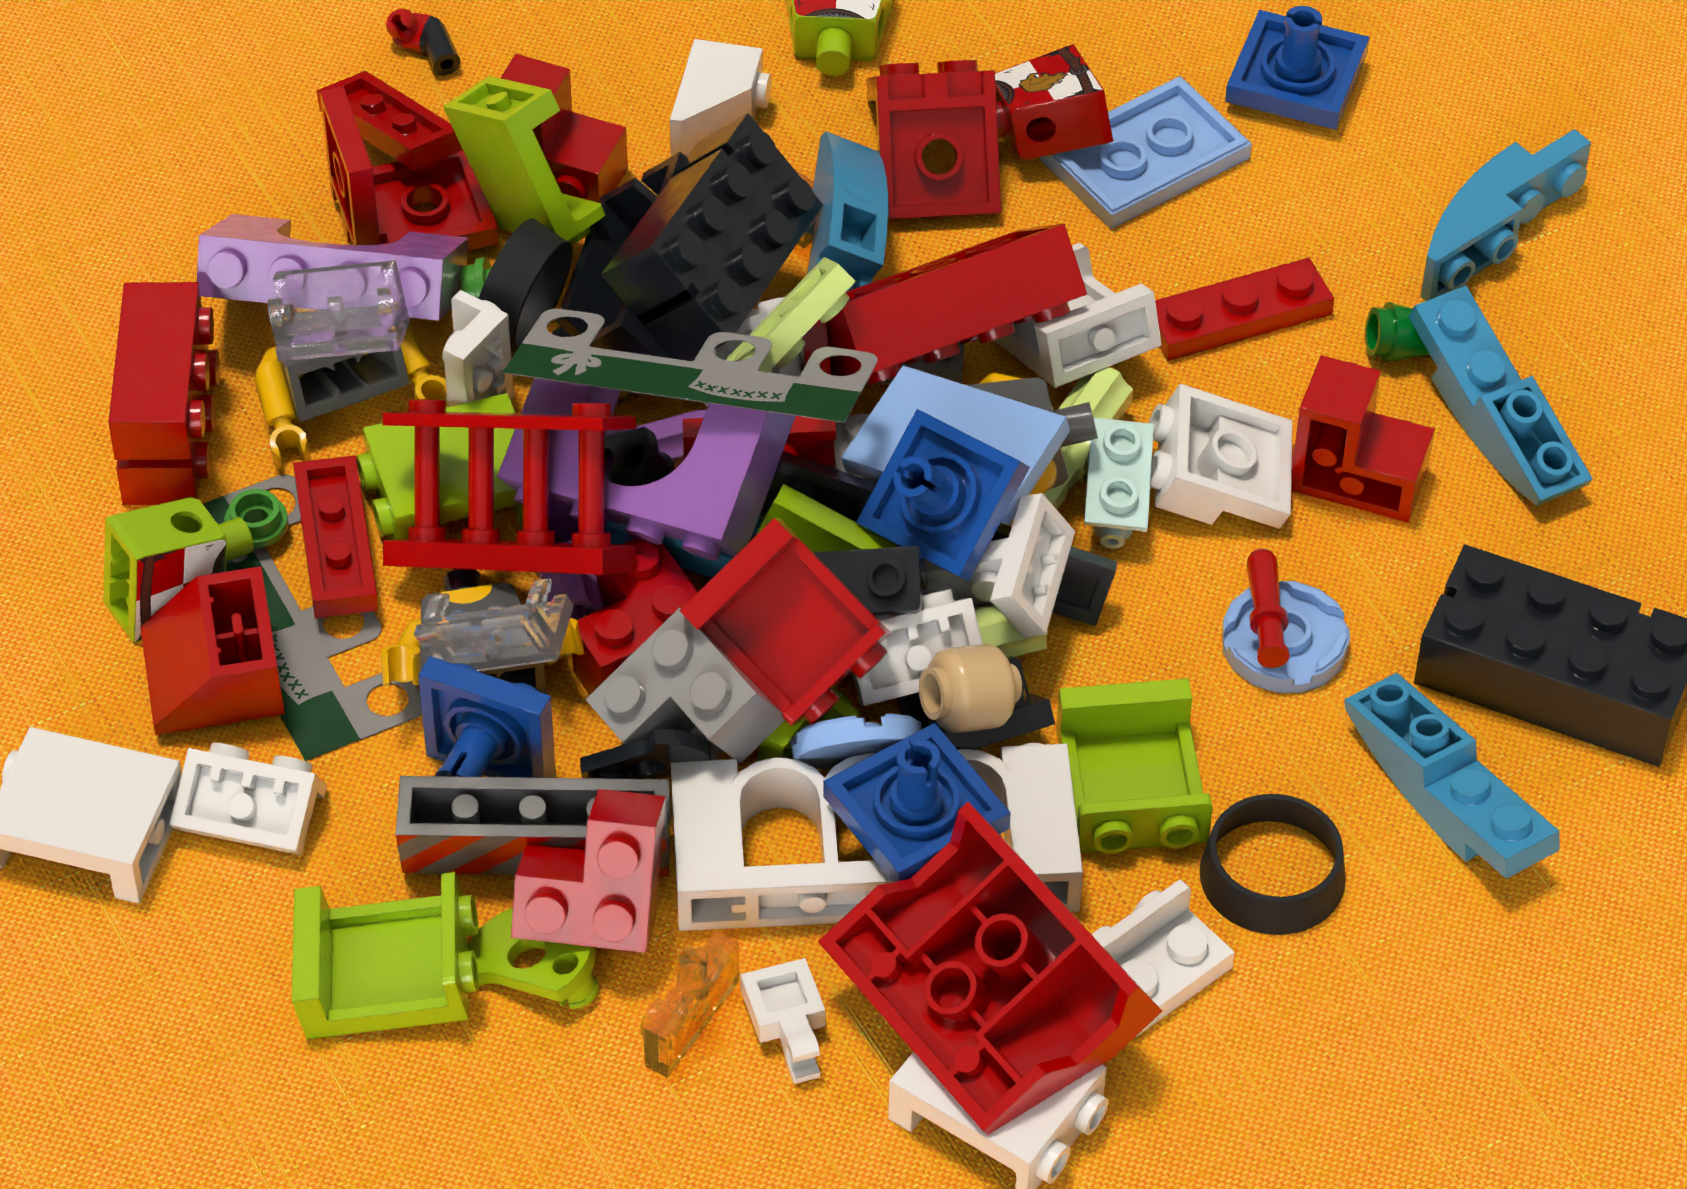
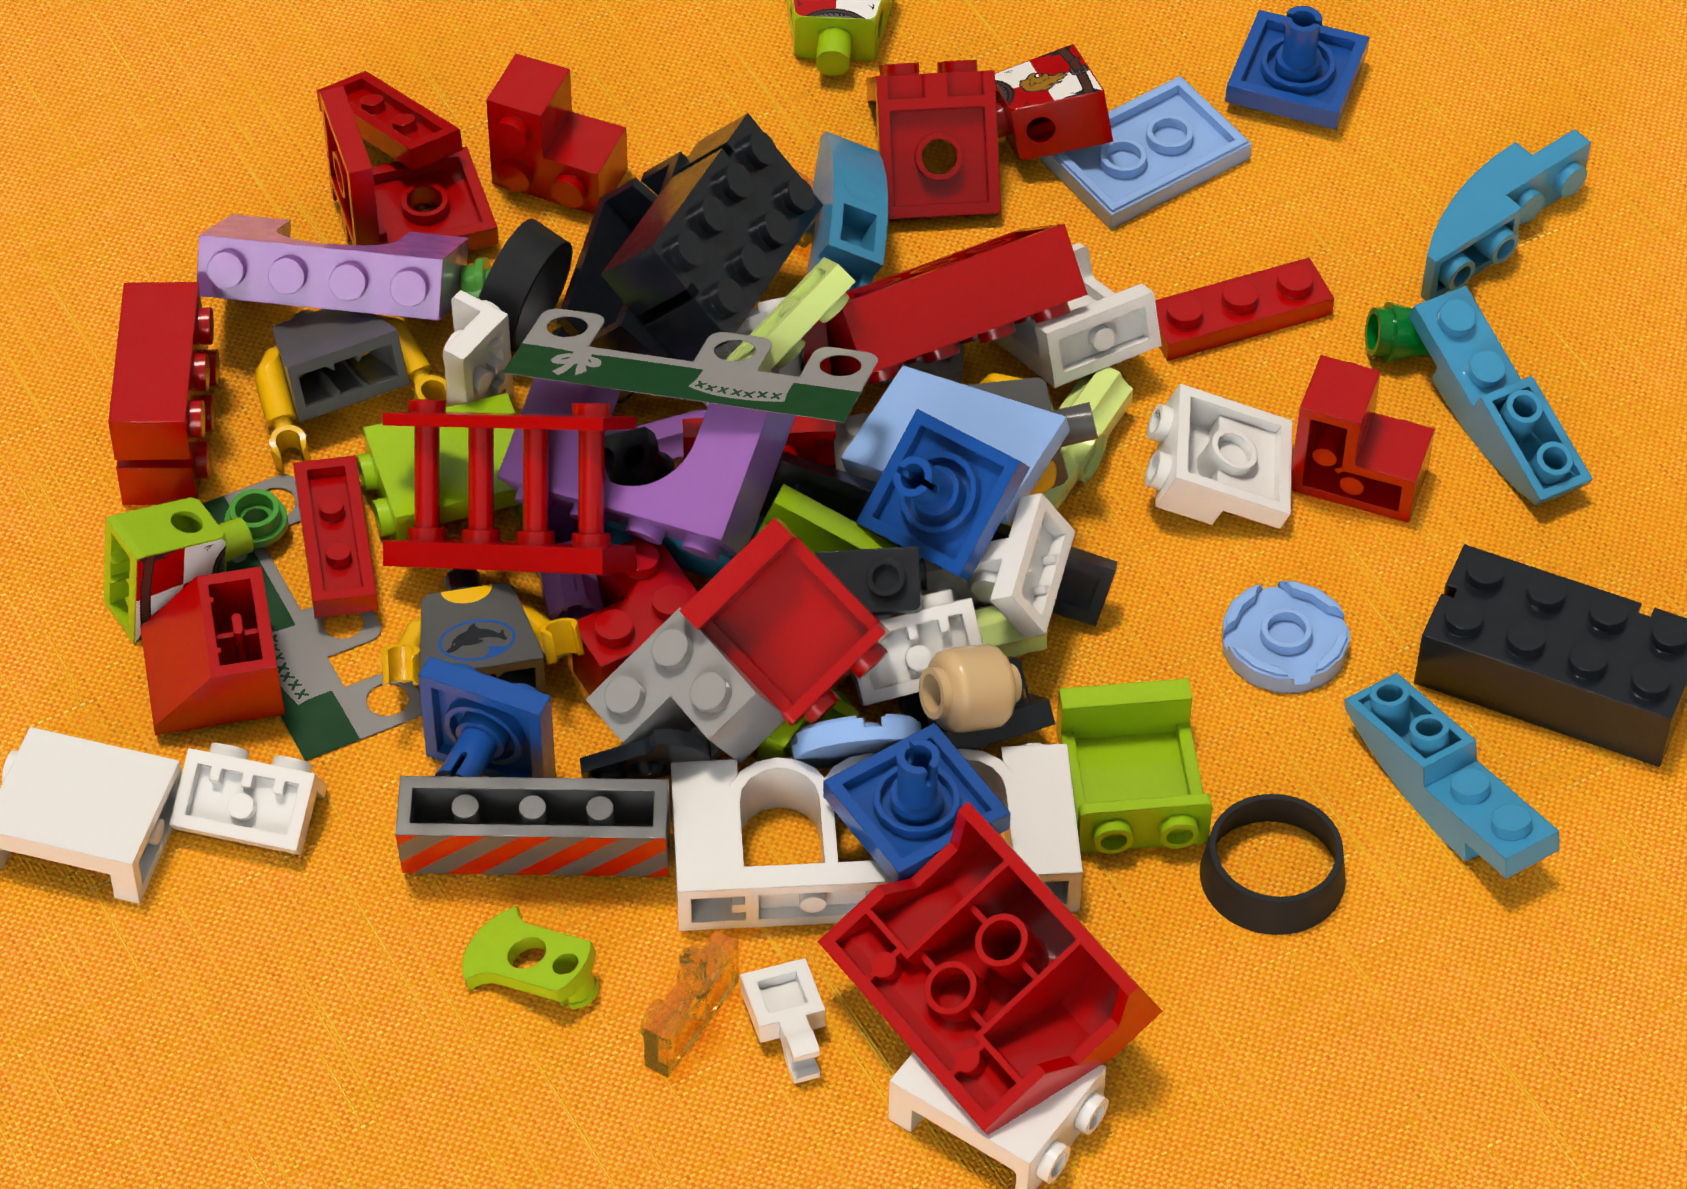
clear hinge [268,260,410,361] -> none
lime panel [292,872,479,1039] -> none
arm [386,8,461,75] -> none
clear hinge [414,578,574,672] -> none
lime panel [443,76,606,244] -> none
brick [511,789,666,953] -> none
white slope [670,39,772,157] -> none
light aqua hinge [1084,417,1154,549] -> none
white bracket [1092,880,1235,1038] -> none
red piece [1246,548,1290,668] -> none

